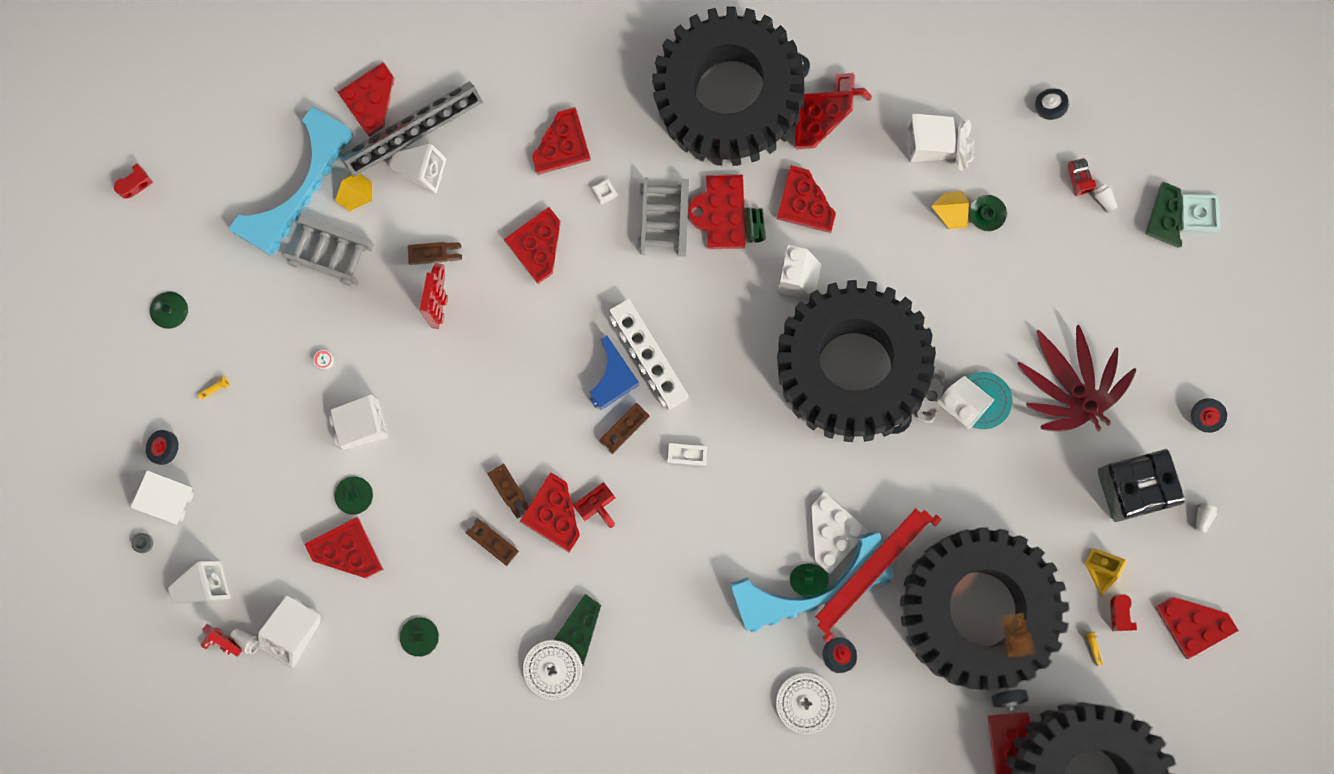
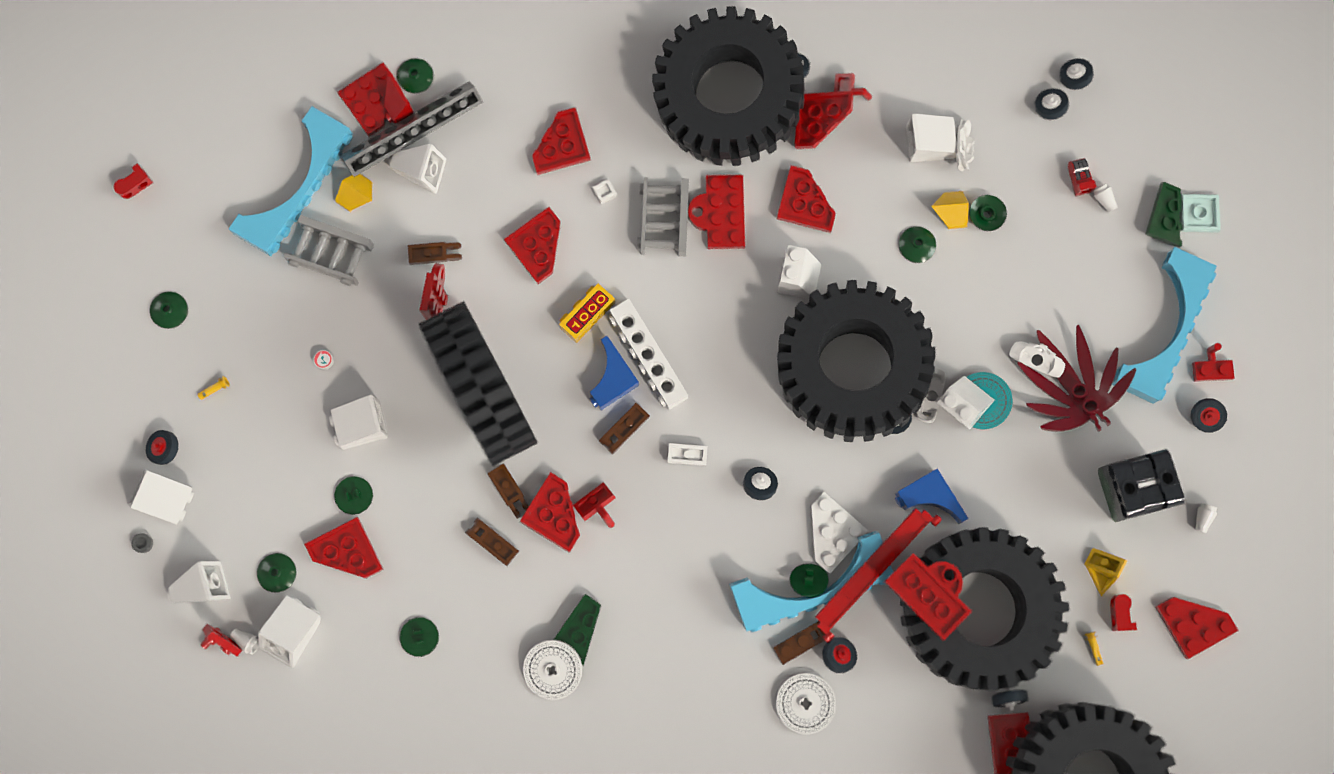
dark green arm [744,208,766,243] -> none
clear orange arch [1001,613,1034,657] -> none
none -> dark green dish [257,553,297,593]
none -> red slope [384,73,414,124]
none -> dark green dish [397,58,434,94]
none -> black tyre [419,301,538,466]
none -> yellow brick [559,284,615,343]
none -> black wheel [743,467,778,500]
none -> reddish brown plate [773,621,825,665]
none -> red plate [884,553,972,640]
none -> blue arch [895,468,969,524]
none -> dark green dish [898,226,936,263]
none -> white piece [1009,341,1065,378]
none -> black wheel [1059,58,1094,90]
none -> medium azure arch [1112,247,1217,404]
none -> red plate [1192,343,1235,382]

